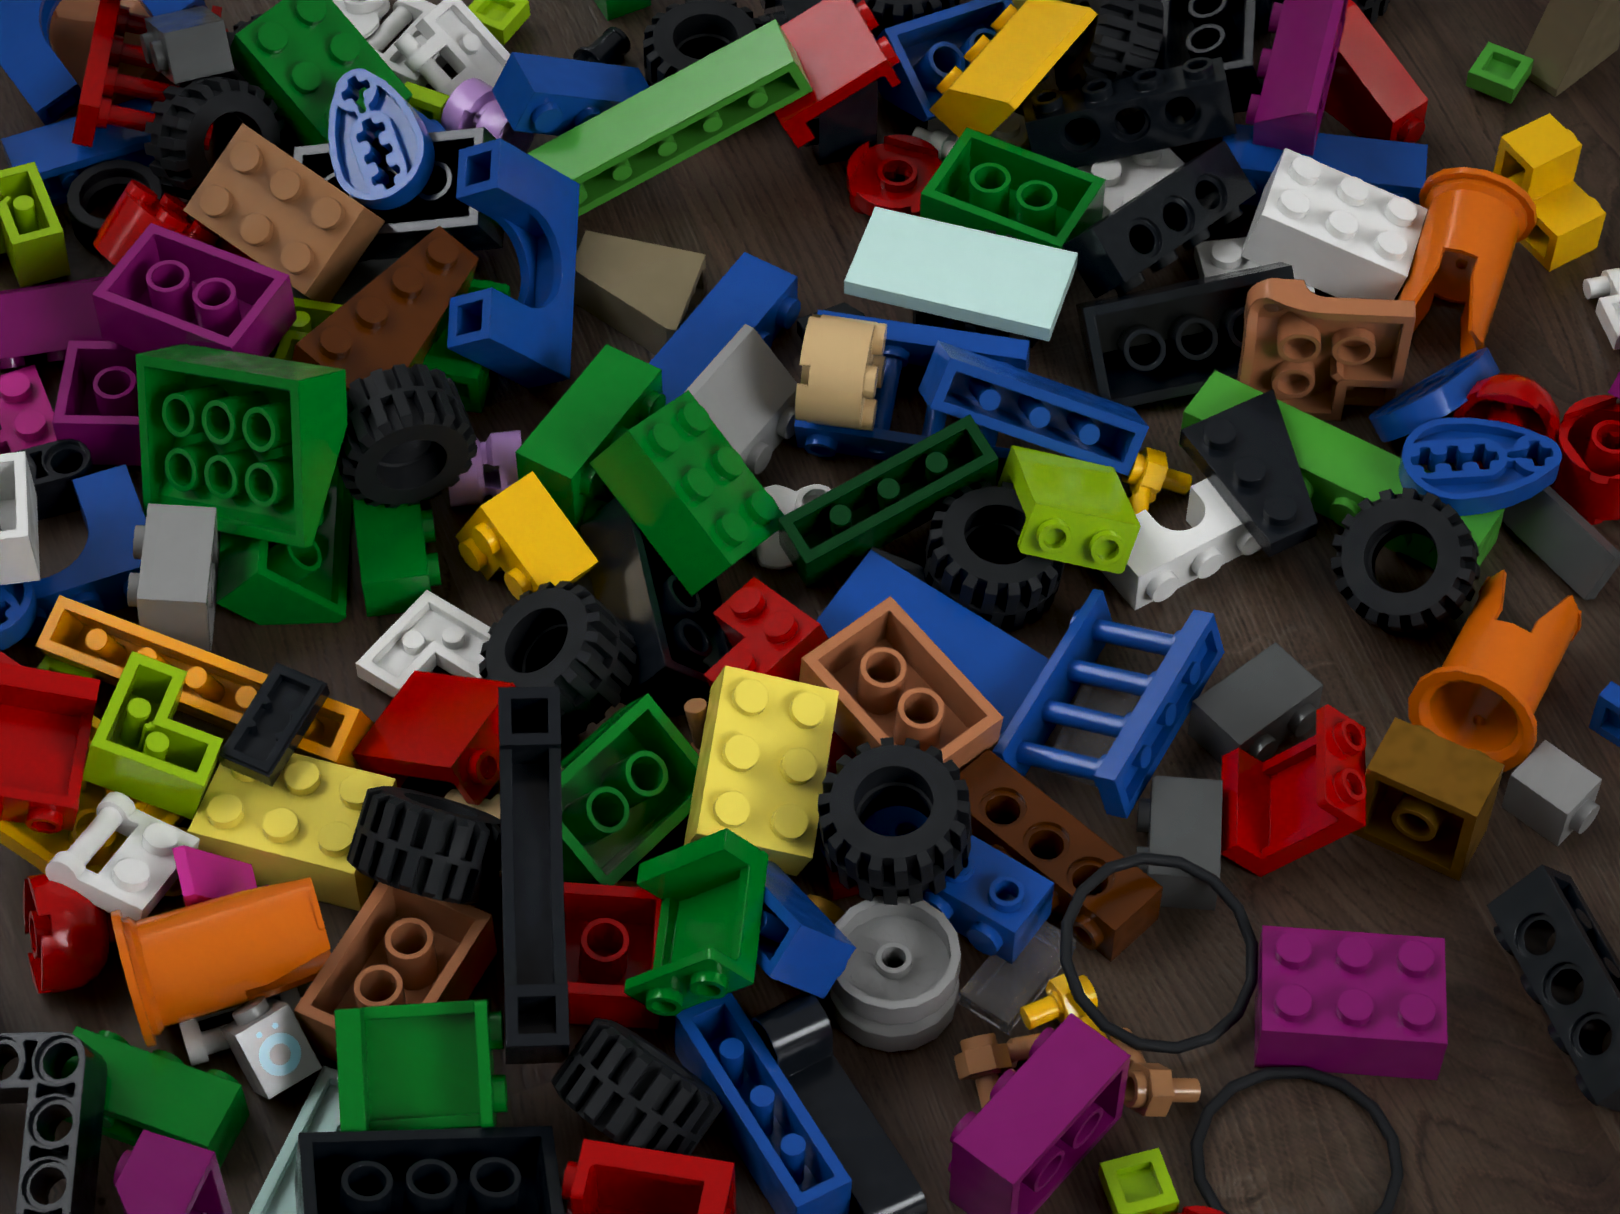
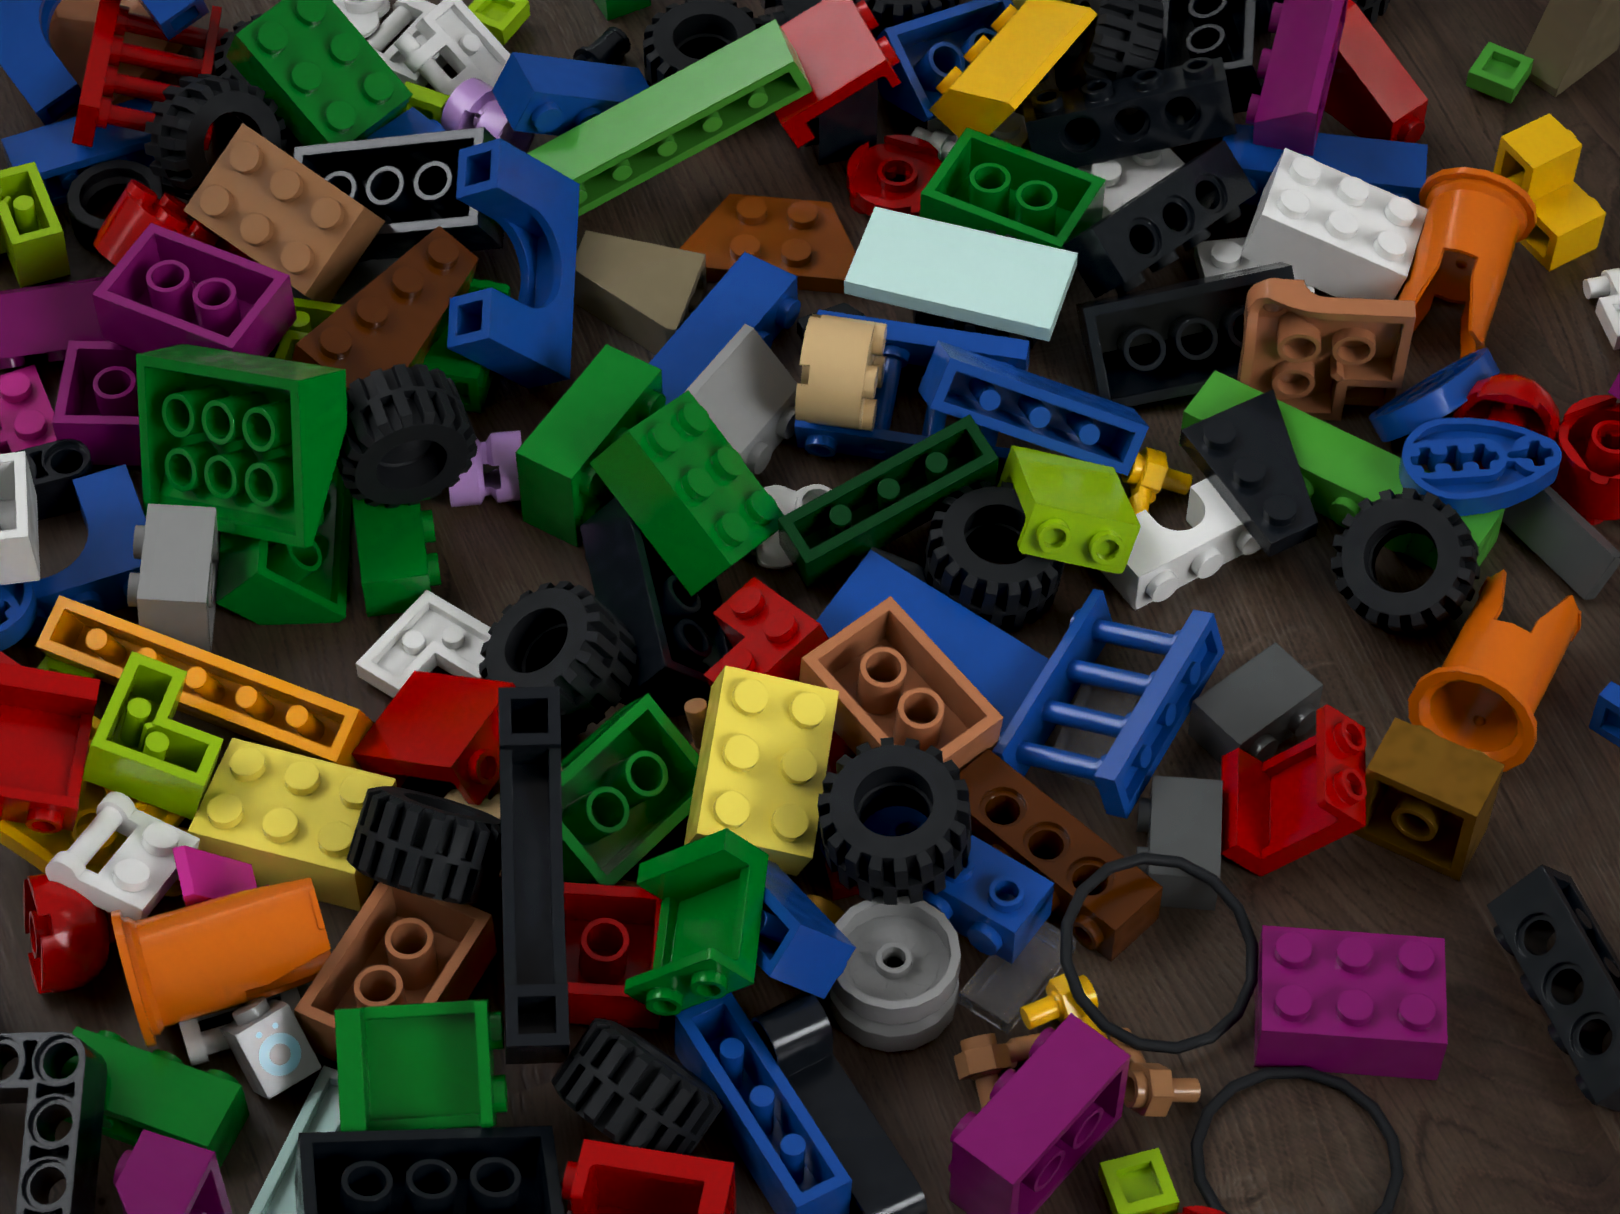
dark grey brick [140,6,234,84] -> none
black plate [218,662,330,787] -> none
piece [328,68,435,210] -> none
yellow brick [455,471,599,600] -> none
light grey brick [1501,740,1602,847] -> none
none -> dark orange wing [679,193,856,294]

